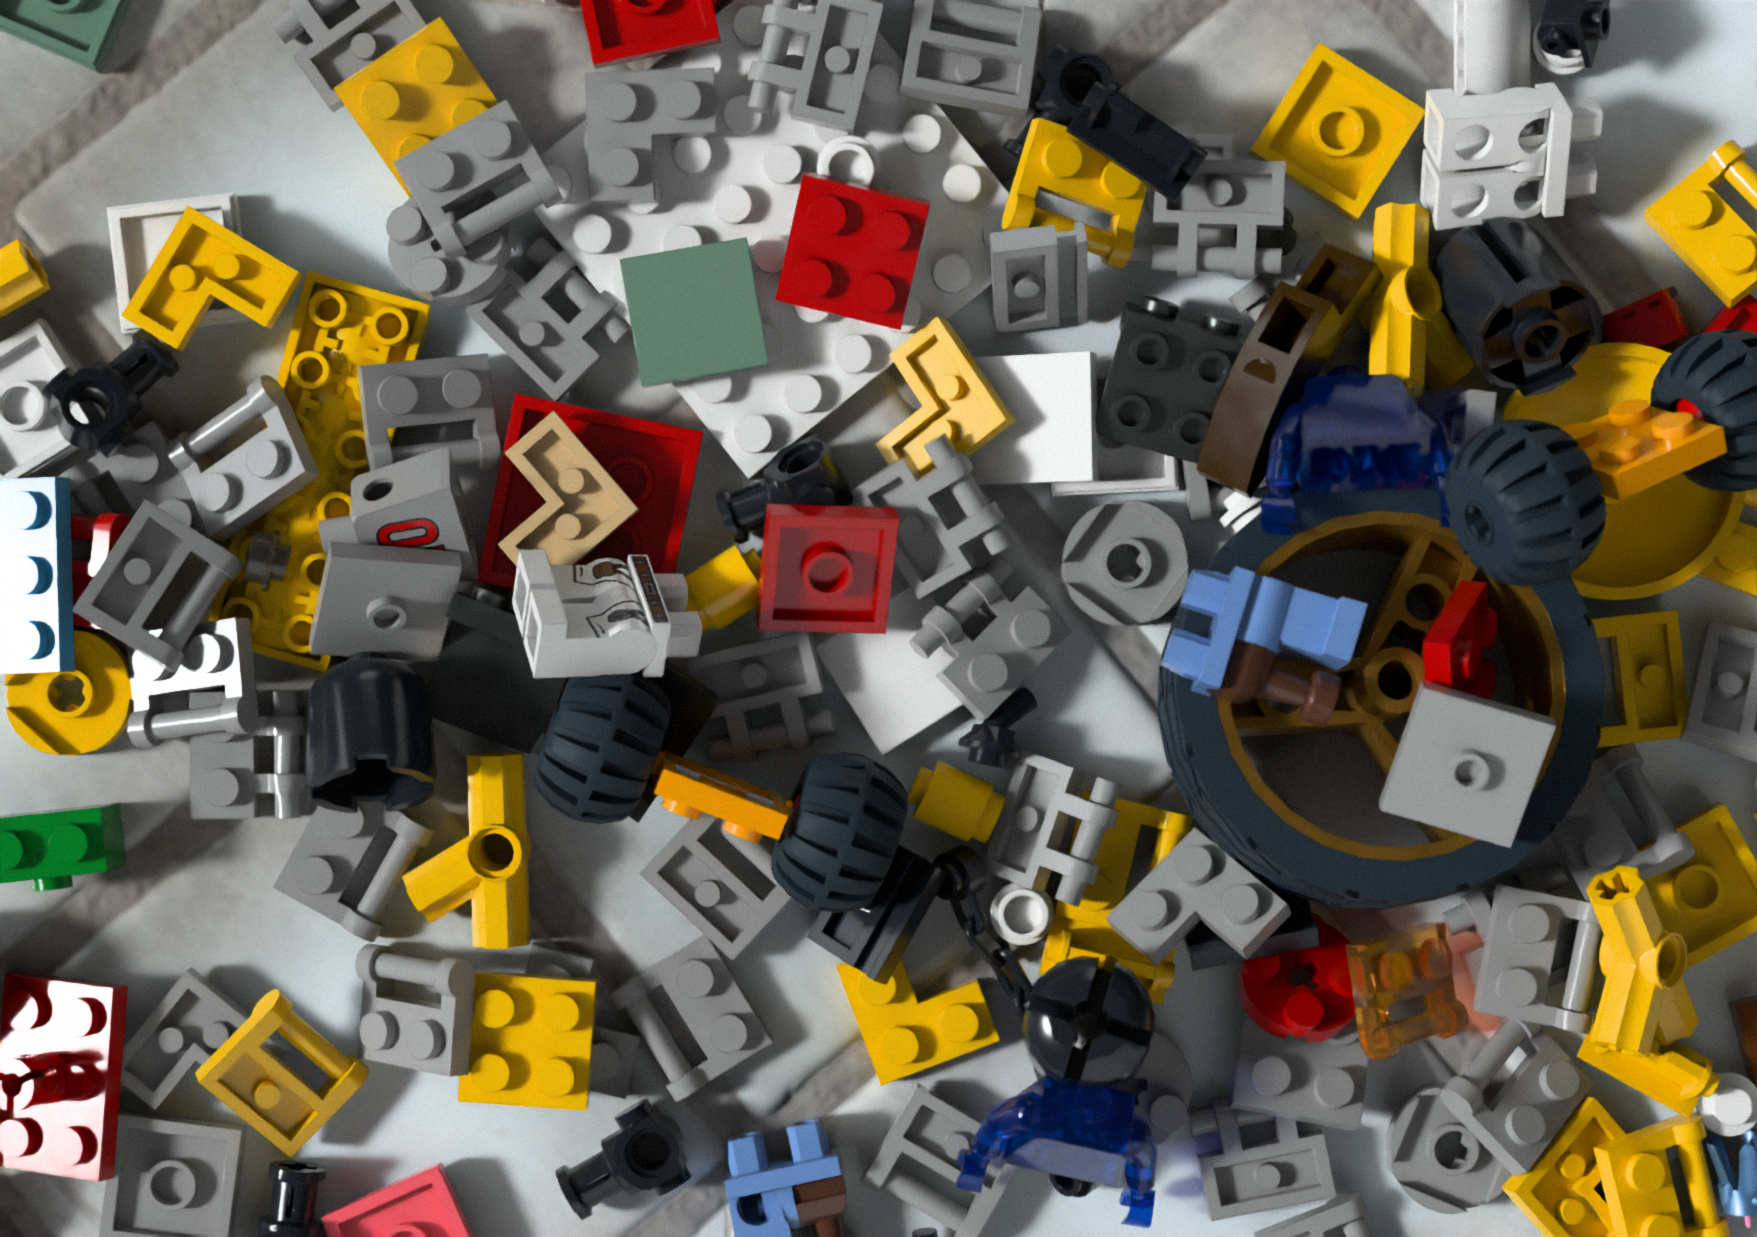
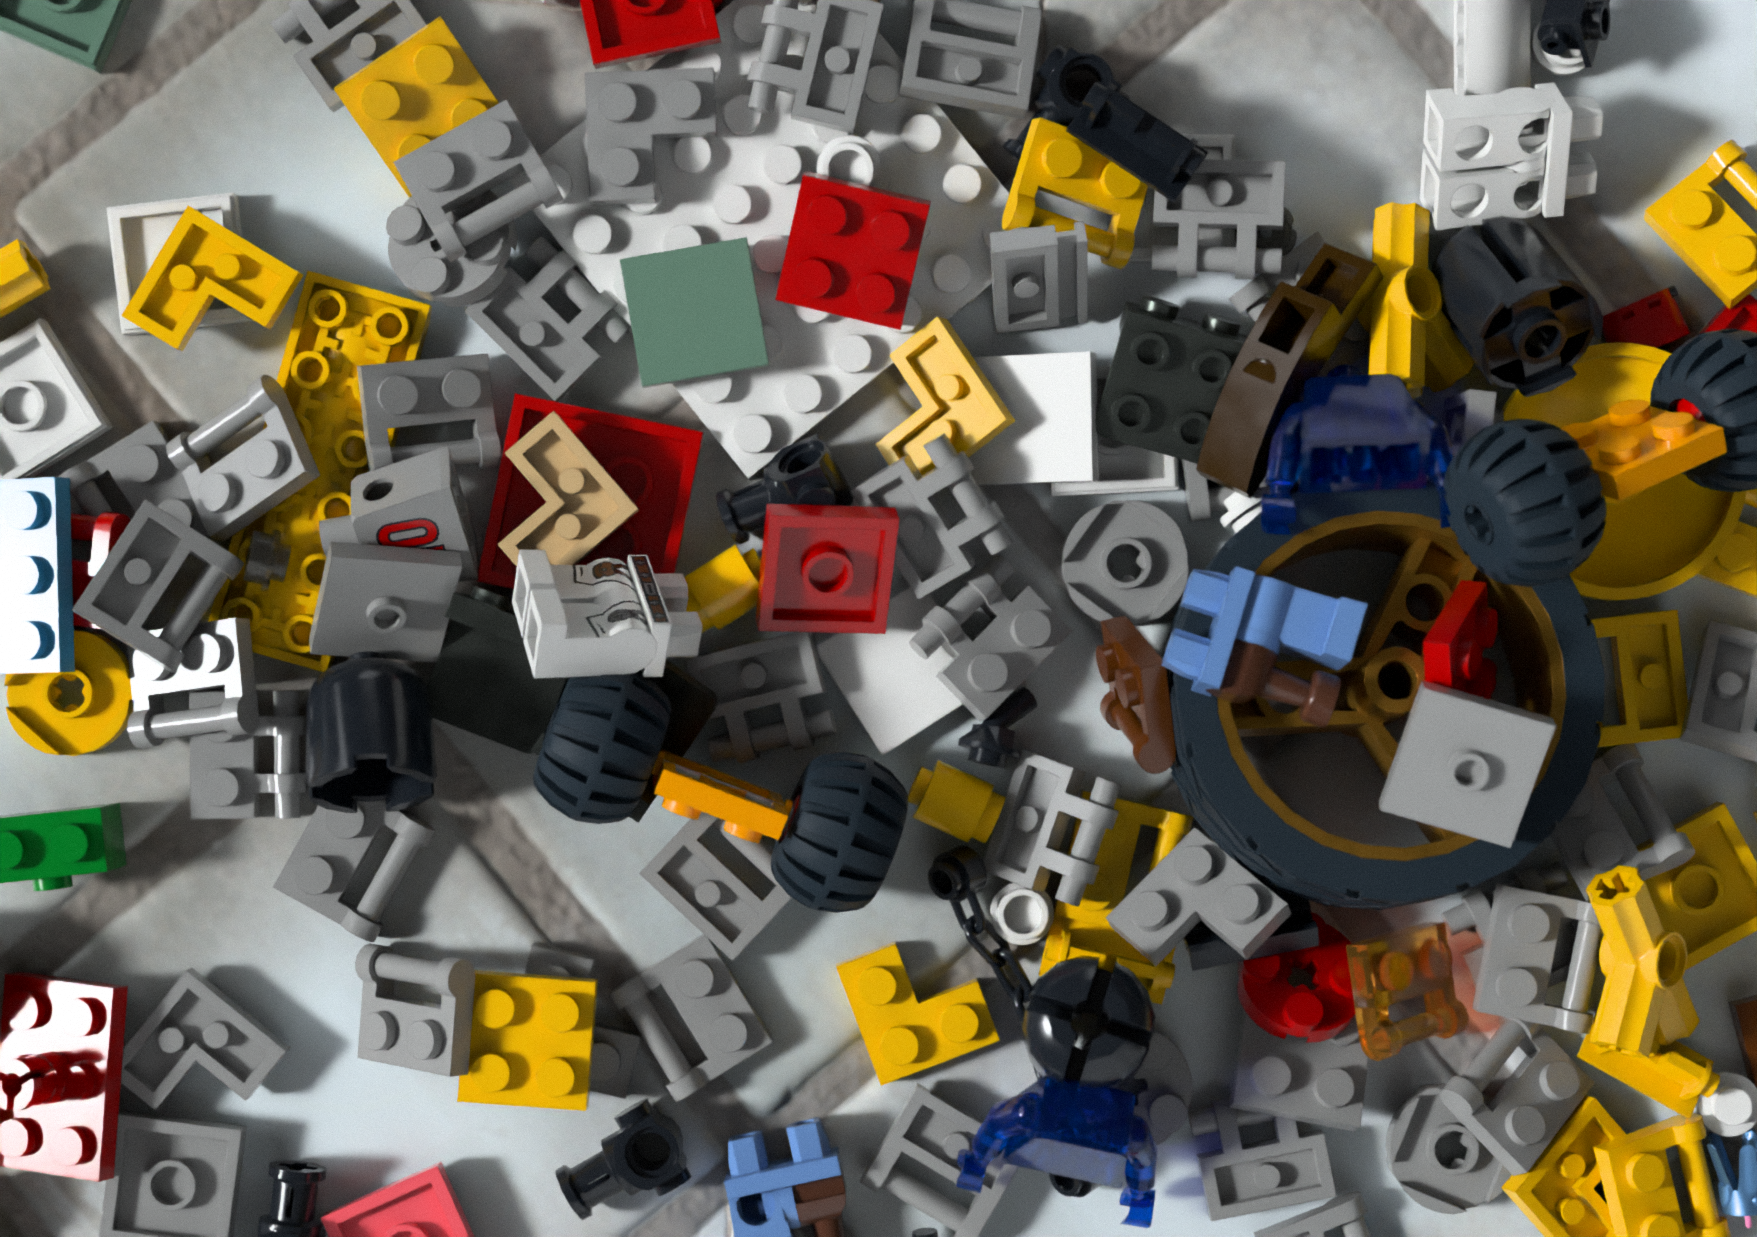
black connector [41,328,179,458] -> none
yellow plate [195,989,369,1158] -> none
yellow piece [402,751,532,949] -> none
black plate [807,843,949,985] -> none
yellow plate [1248,42,1425,222] -> none
none -> reddish brown plate [1096,615,1176,774]

